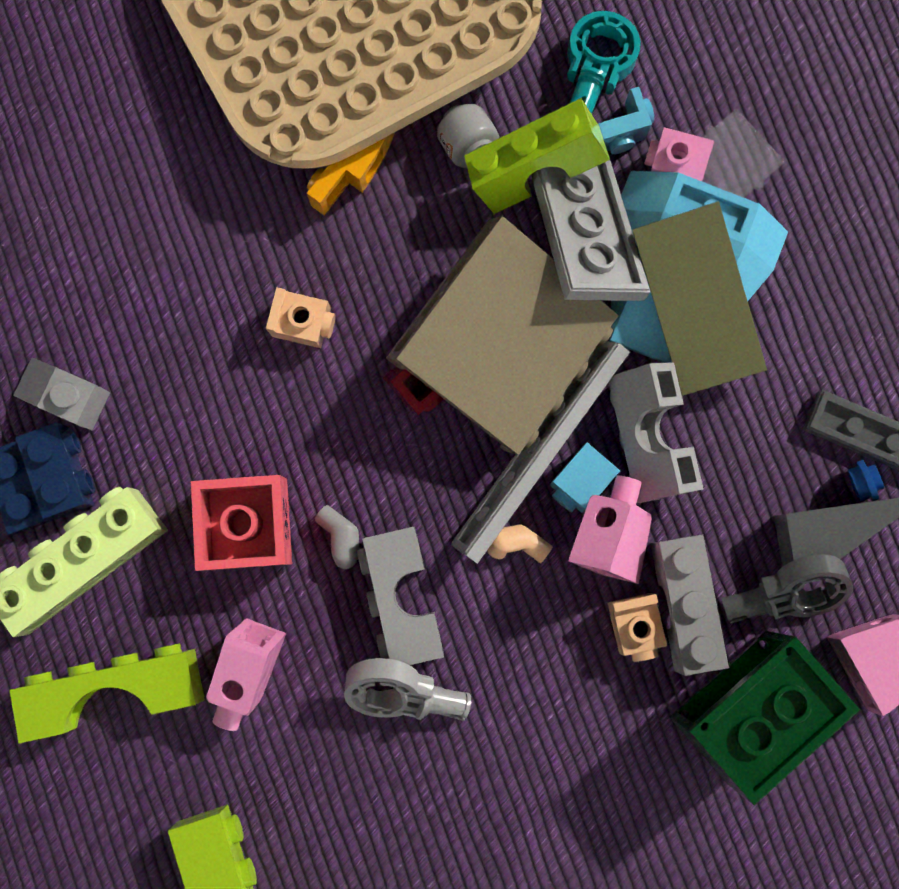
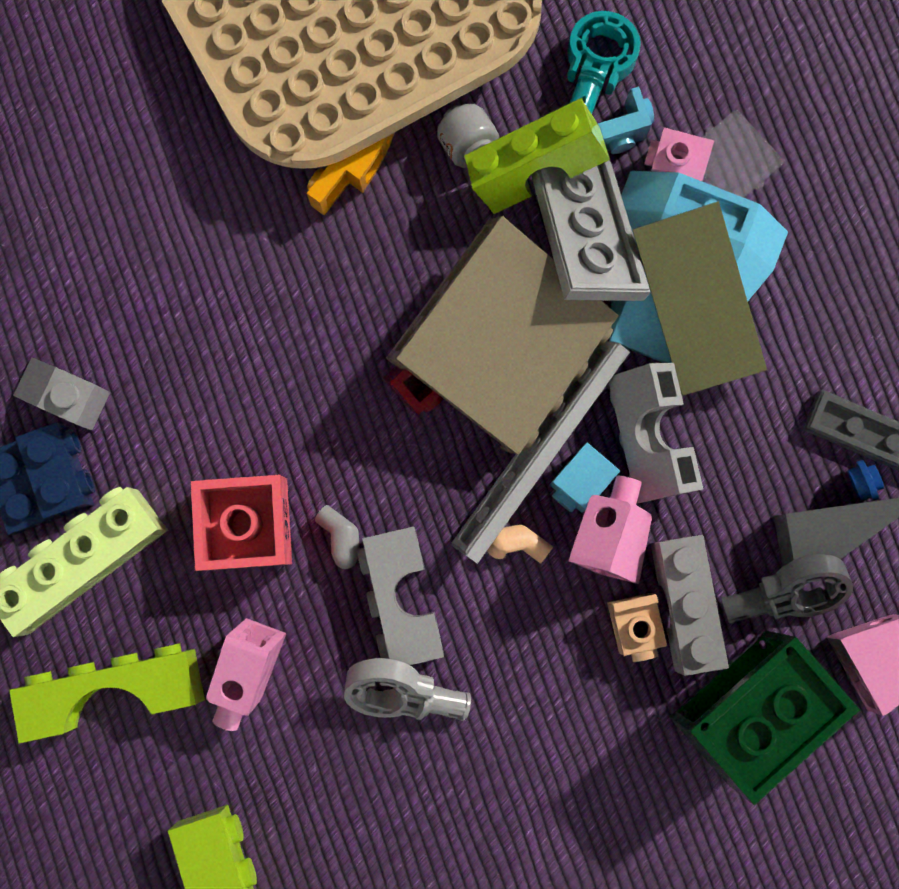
light nougat brick [266,287,335,348] -> none

